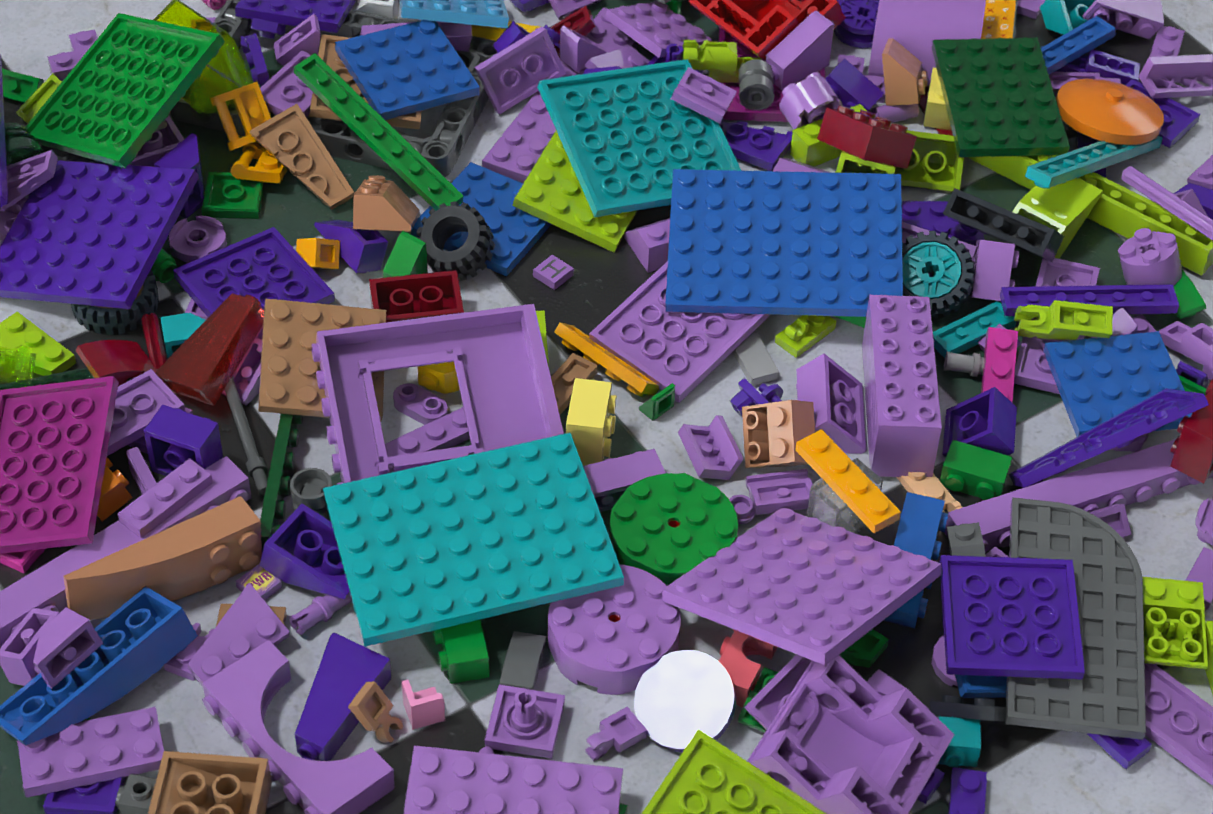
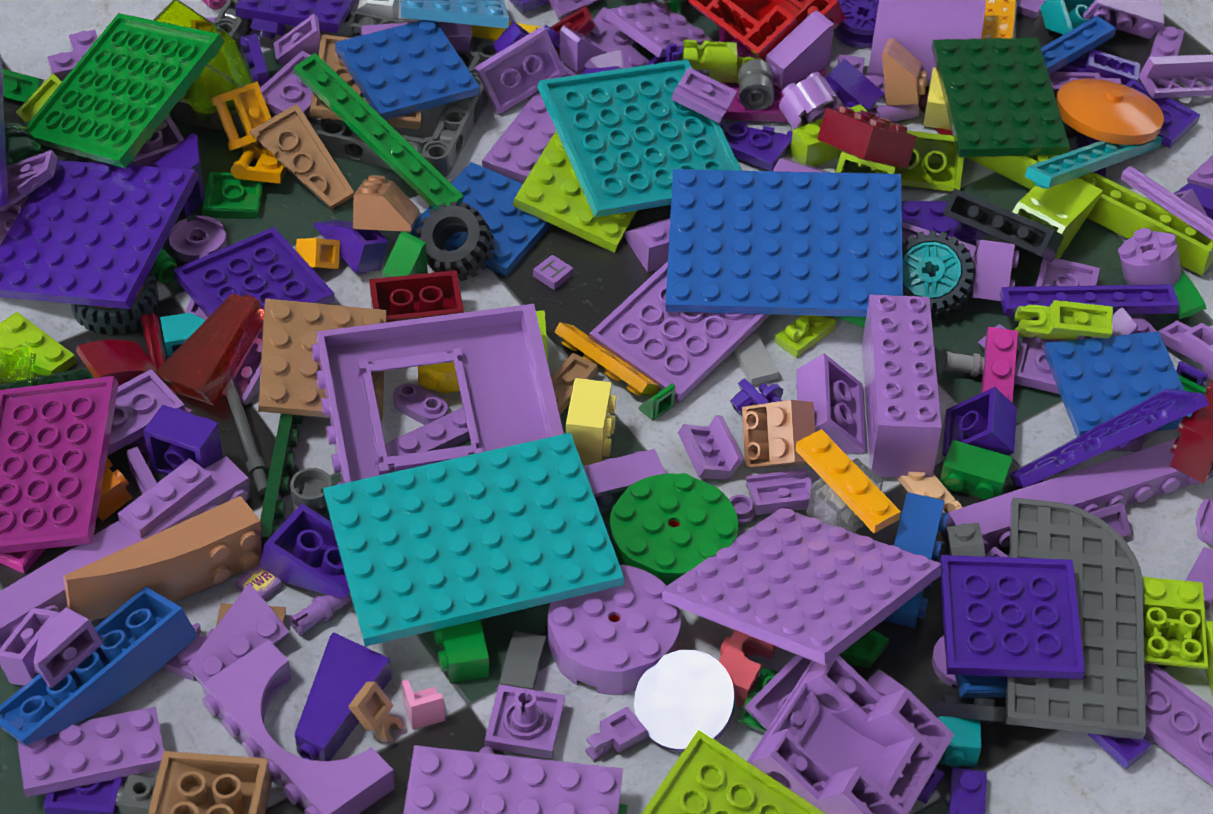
teal plate [933,301,1016,358] -> none

